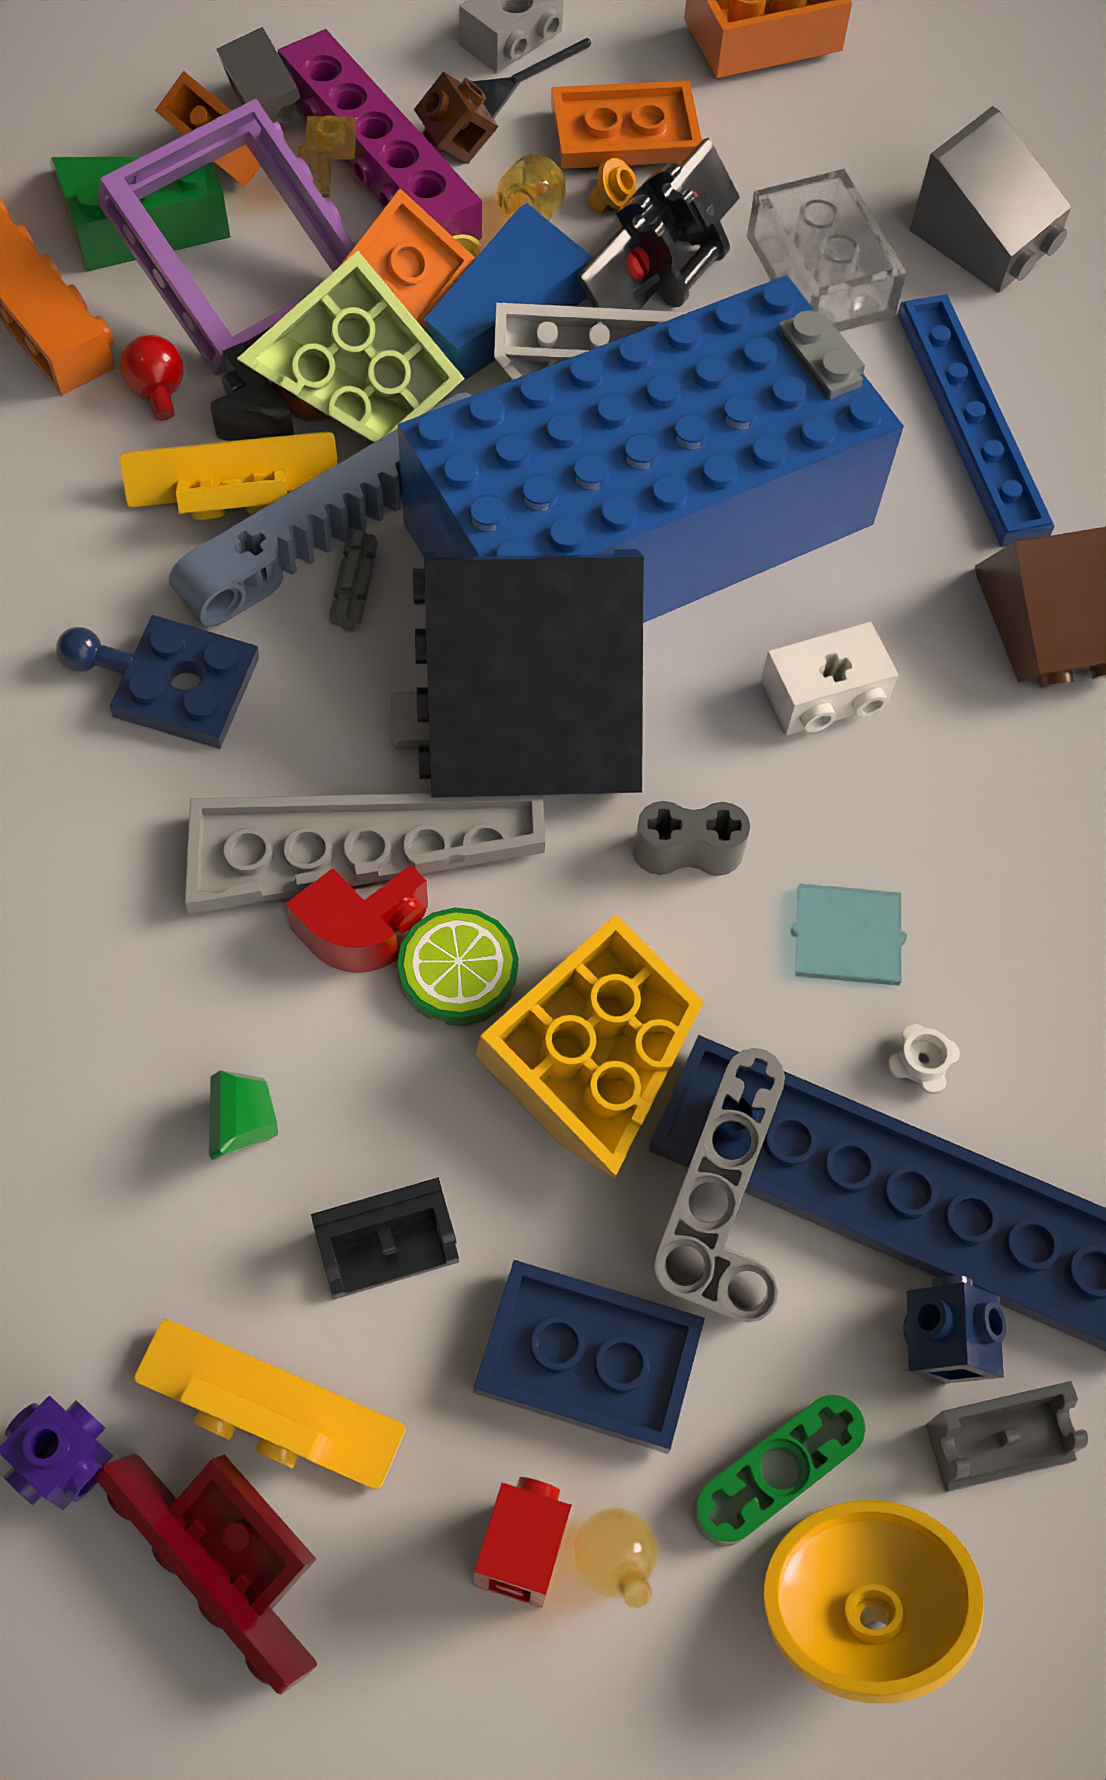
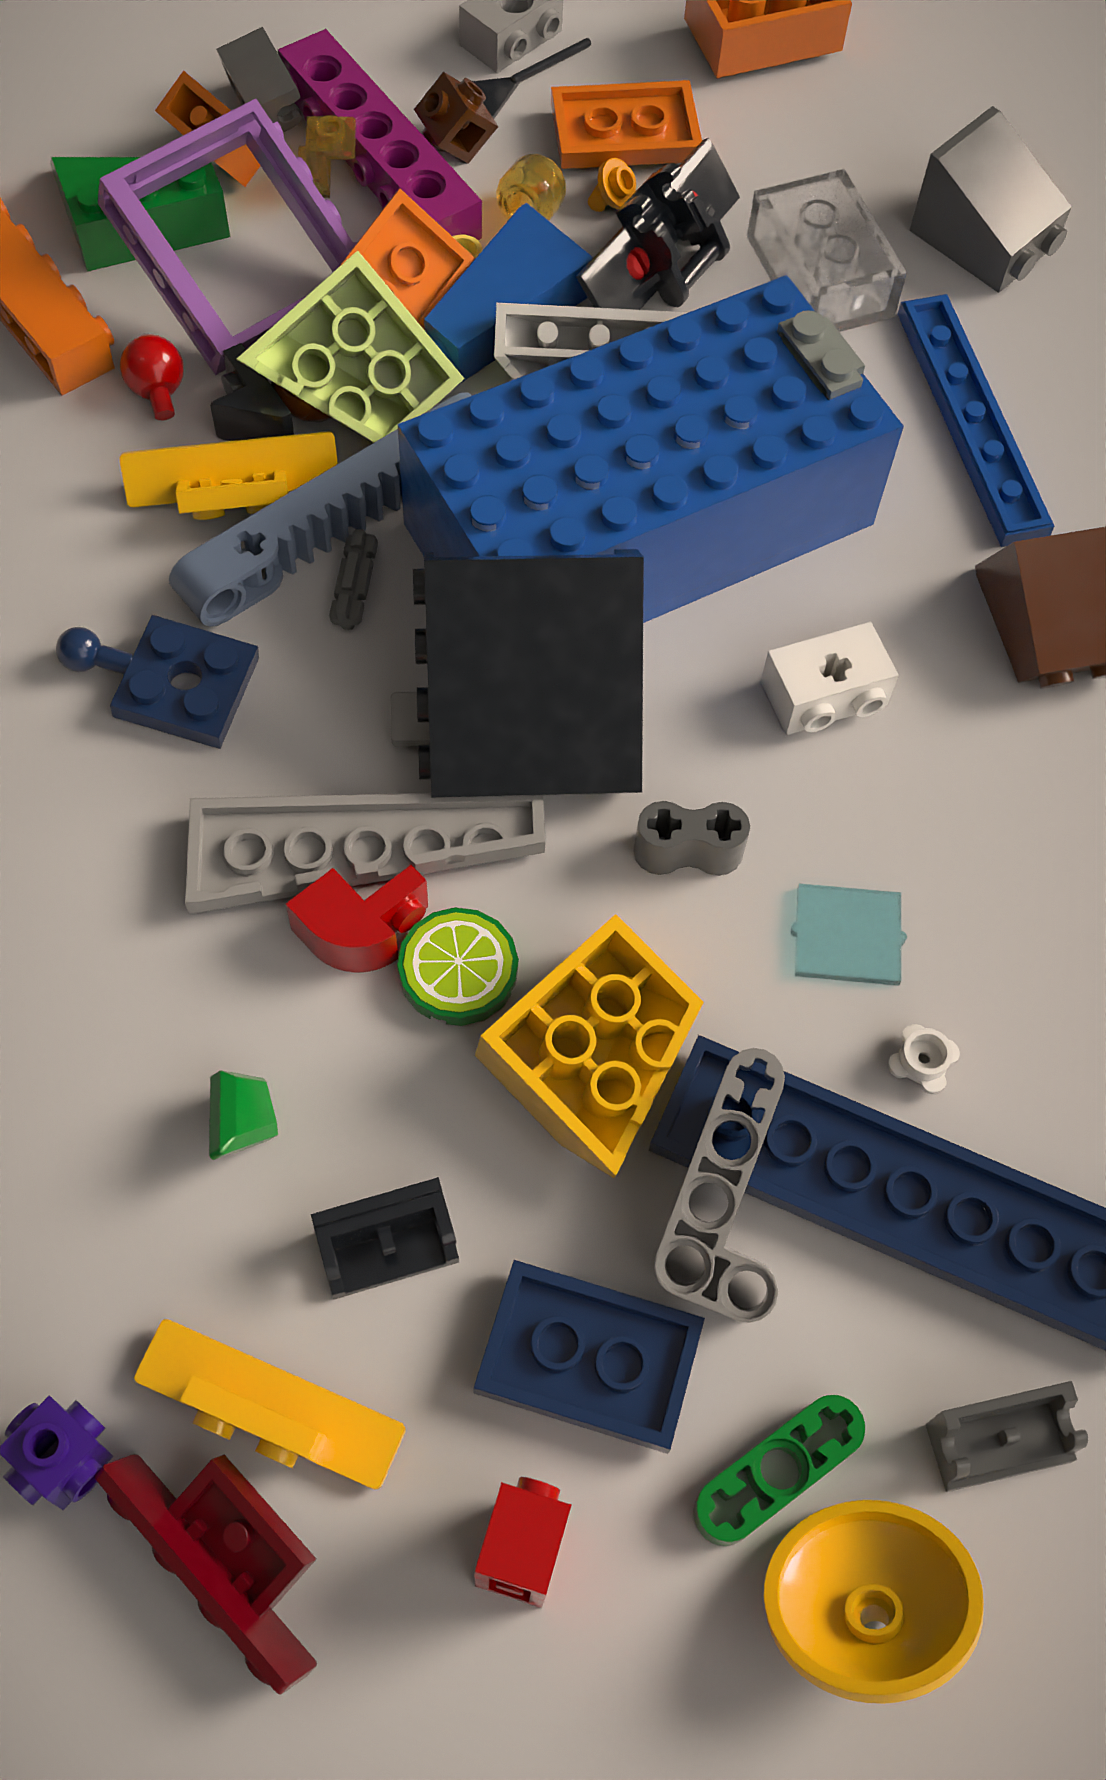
clear yellow piece [573,1507,659,1608] -> none
dark blue brick [903,1276,1006,1384] -> none

